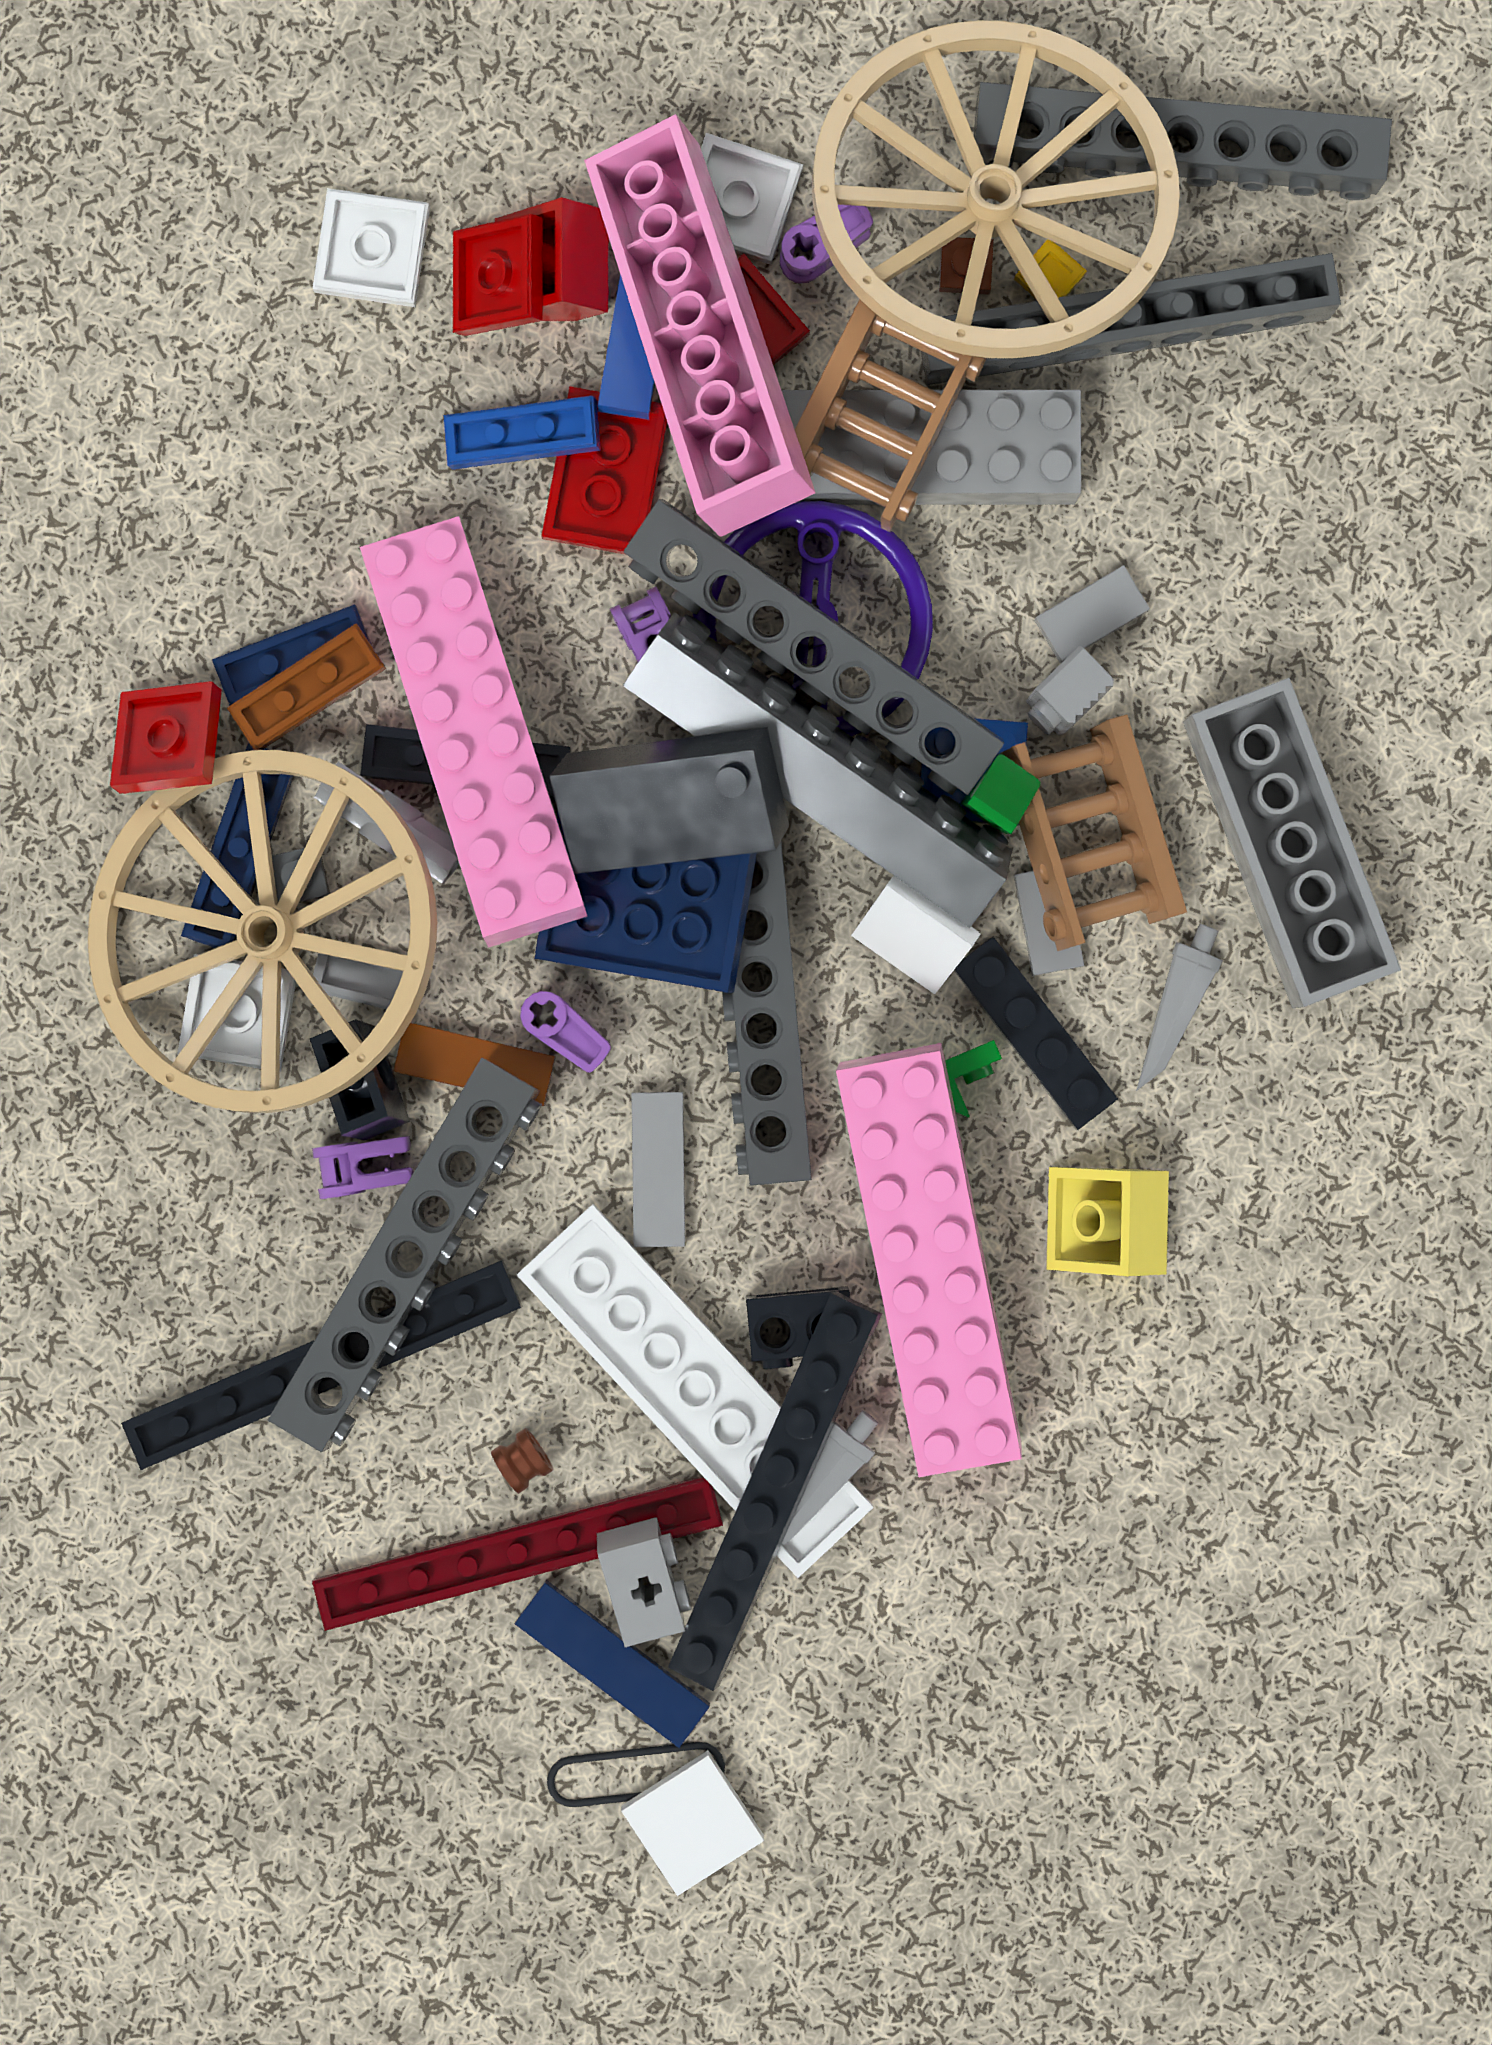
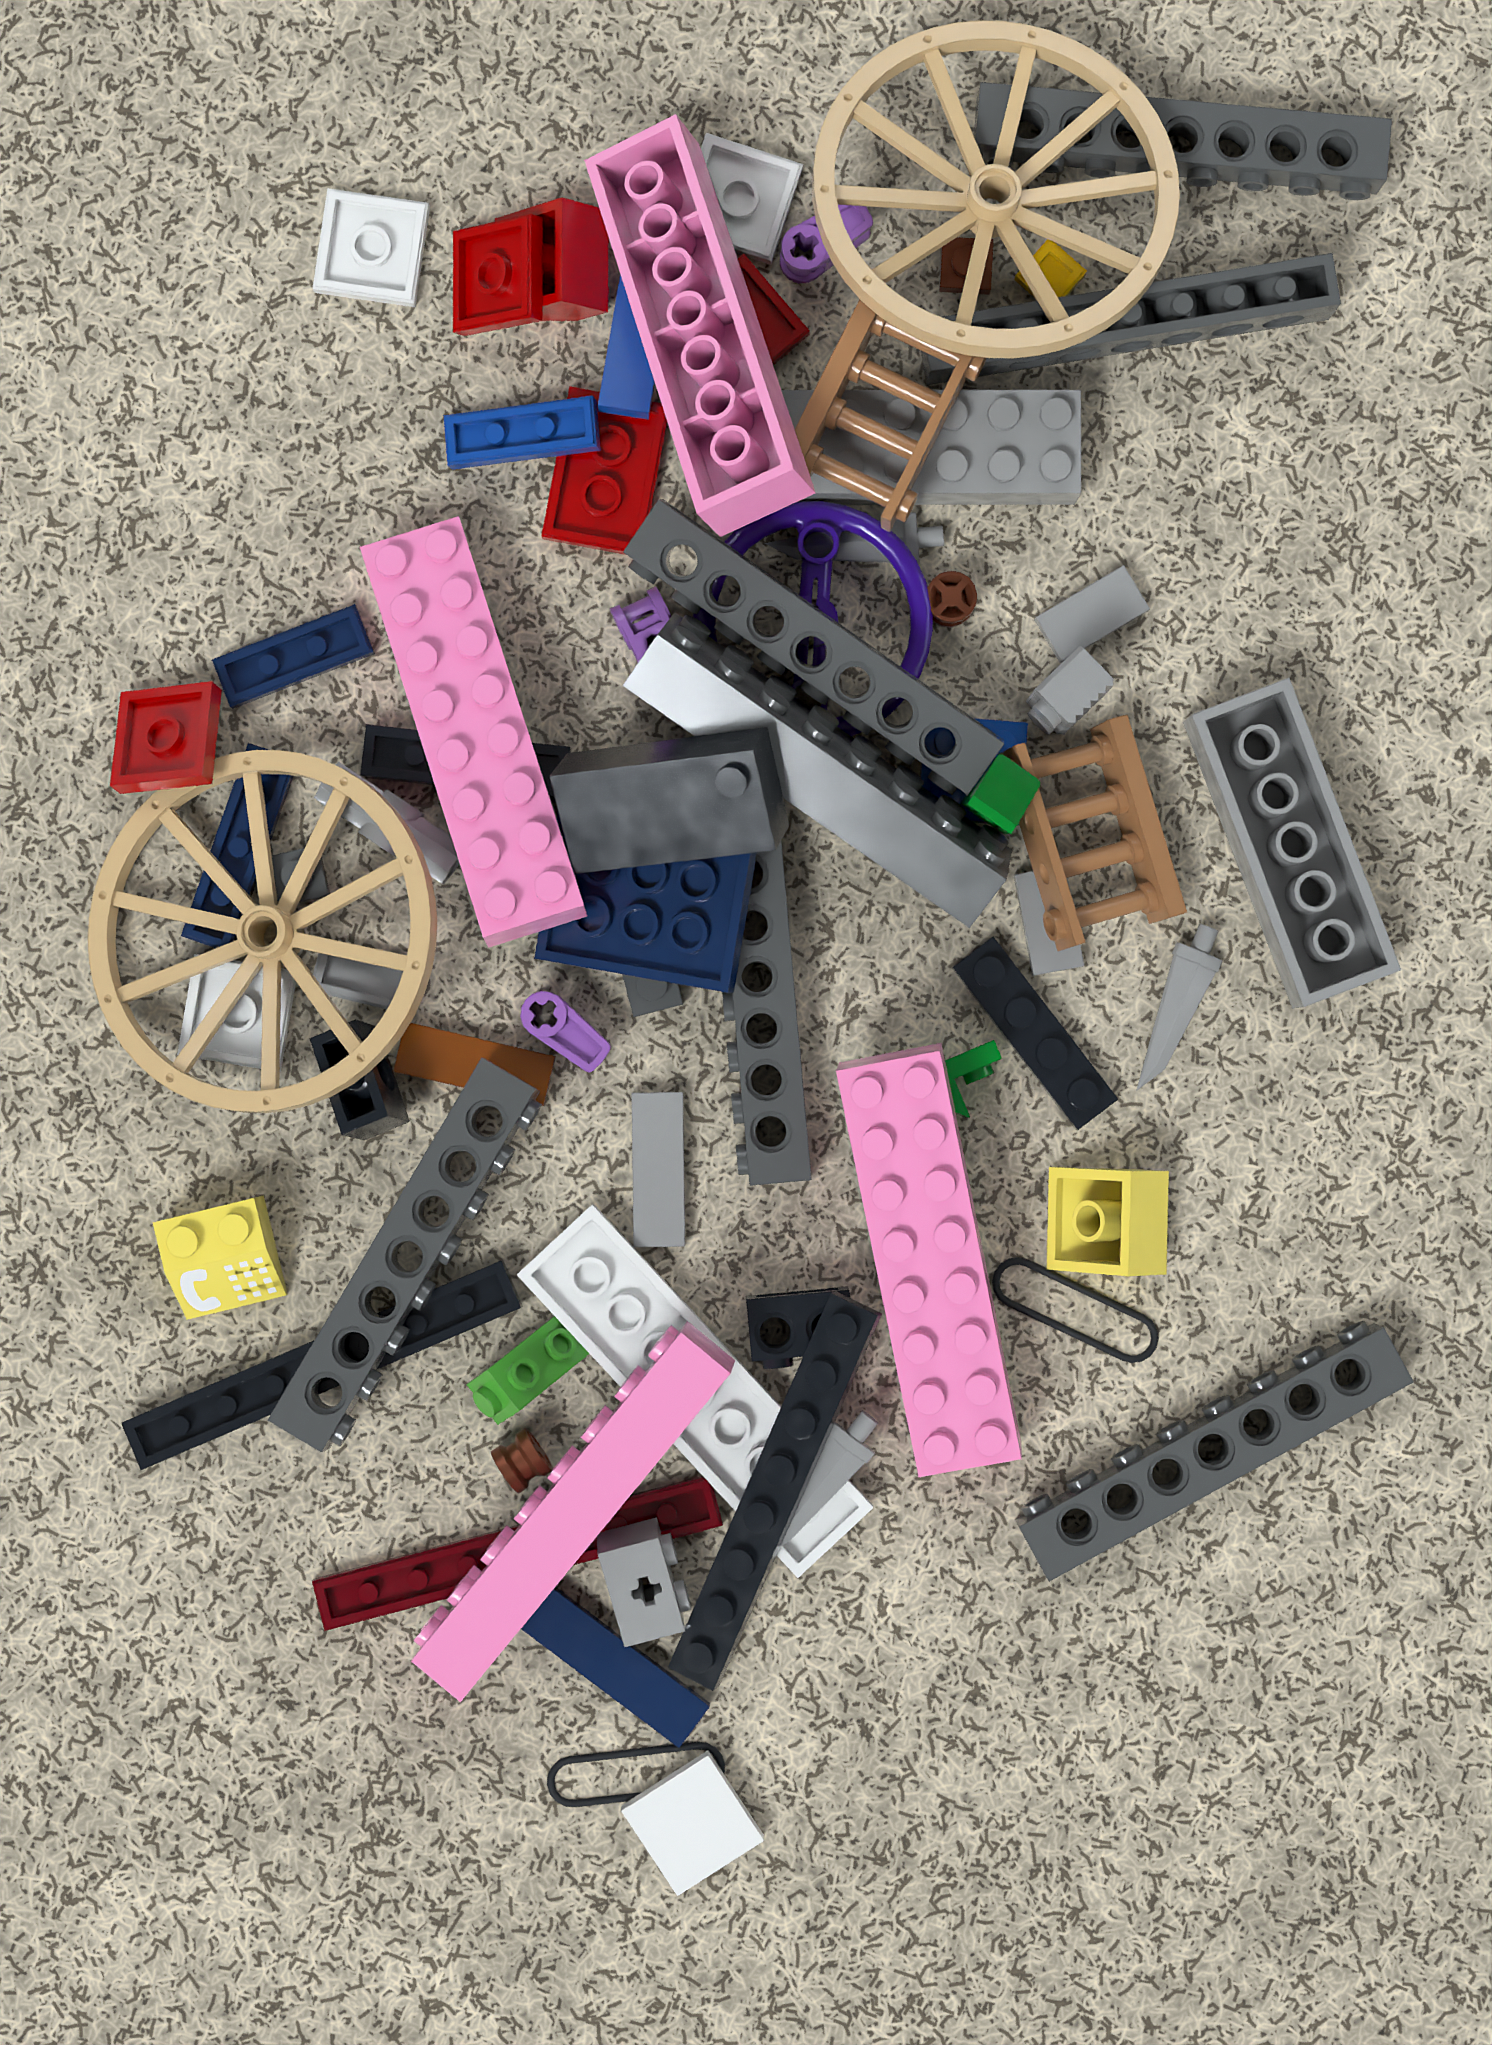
dark orange tile [227,623,387,750] -> none
medium lavender piece [312,1136,414,1199] -> none
white tile [851,876,981,994] -> none
none -> light yellow slope [153,1195,288,1320]
none -> bright pink brick [411,1321,735,1702]
none -> bright green bracket [466,1316,589,1425]
none -> dark grey plate [622,974,683,1017]
none -> light grey bar [765,512,944,564]
none -> copper wheel [927,571,977,628]
none -> black piece [992,1257,1159,1363]
none -> dark grey brick [1014,1321,1414,1582]

